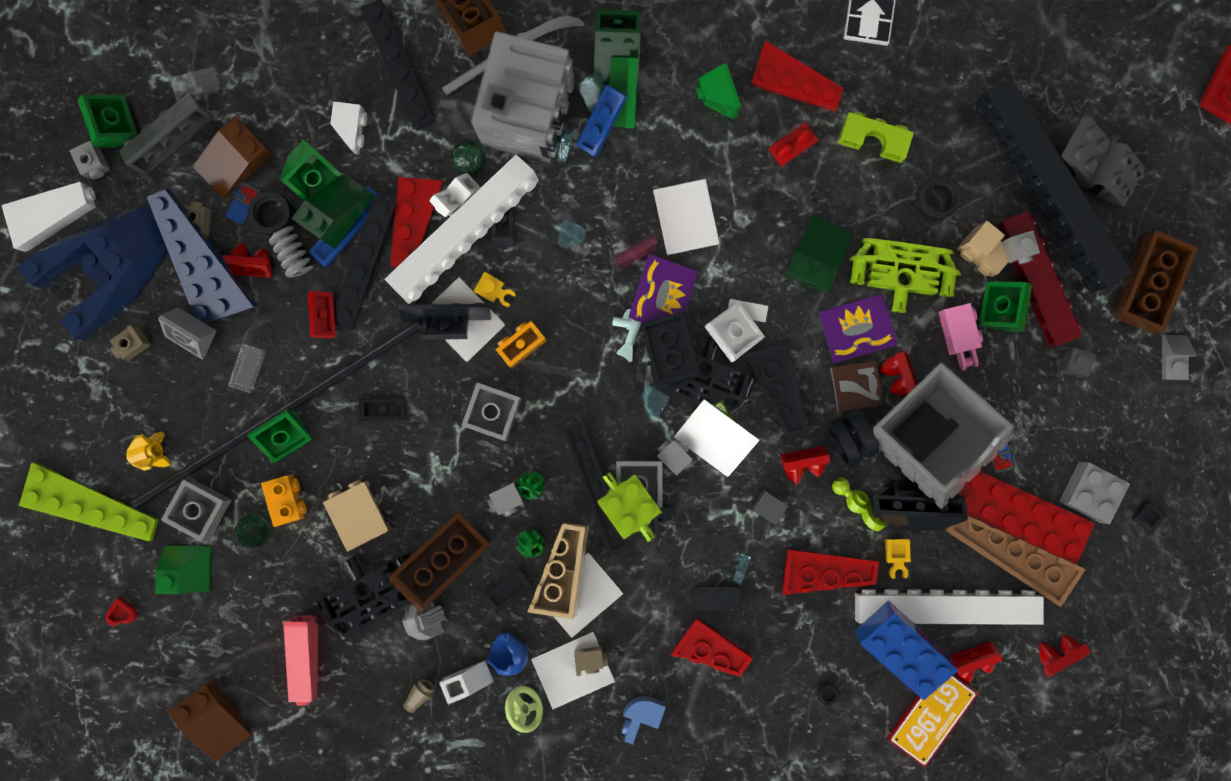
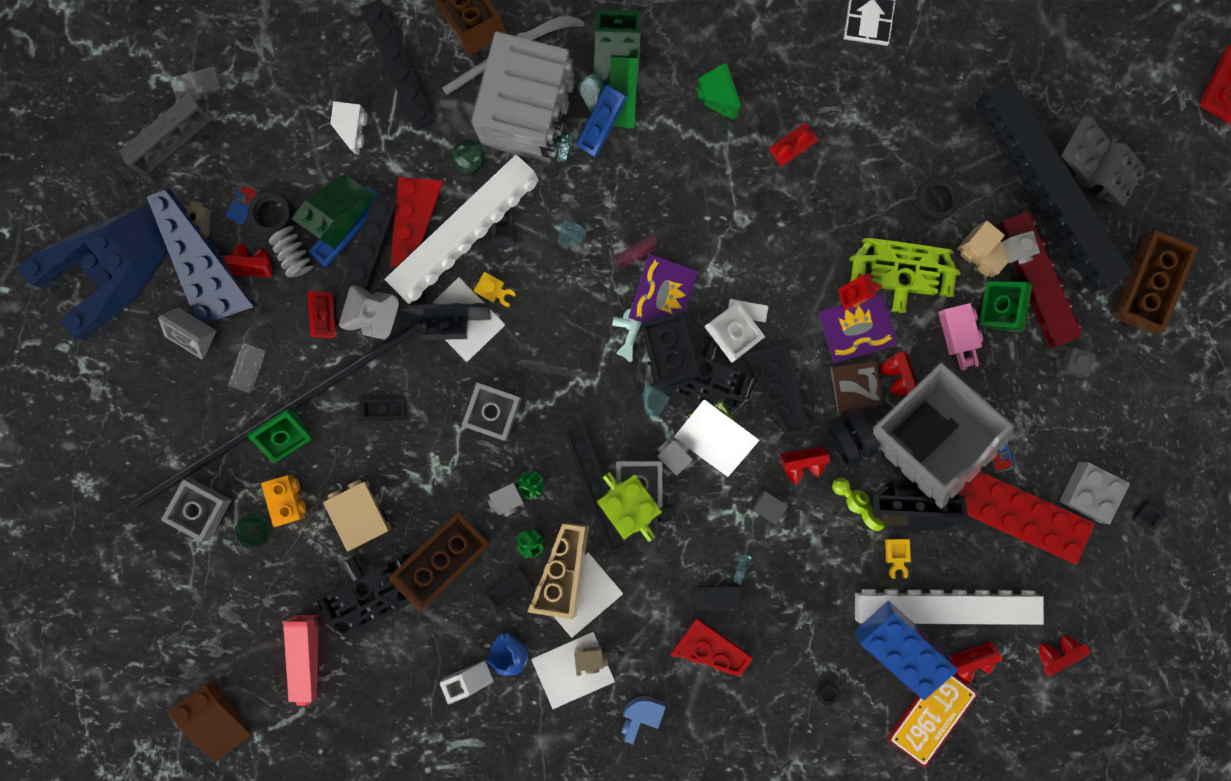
white slope [2,182,96,252] -> none
lime wing [19,463,159,542] -> none
light grey brick [69,141,110,180] -> none
green brick [78,95,138,148] -> none
red tile [105,597,138,626] -> none
dark tan brick [110,325,151,360] -> none
yellow brick [126,432,172,471] -> none
green slope [155,545,211,594] -> none
reddish brown slope [193,116,273,199] -> none
green slope [280,139,342,201] -> none
light grey hair [402,602,446,640] -> none
dark tan cone [403,678,435,713] -> none
white brick [429,173,481,217] -> none
dark grey brick [481,84,514,117] -> none
light orange brick [495,321,547,369] -> none
yellowish green piece [505,686,543,733] -> none
white sticker [653,179,719,255] -> none
red wing [751,41,844,112] -> none
red wing [782,549,879,595] -> none
dark green slope [784,215,853,294] -> none
lime arch [837,111,914,163] -> none
medium nougat wing [944,516,1085,607] -> none
light grey slope [1162,335,1196,380] -> none
none -> light grey piece [339,285,399,340]
none -> red tile [838,274,882,311]

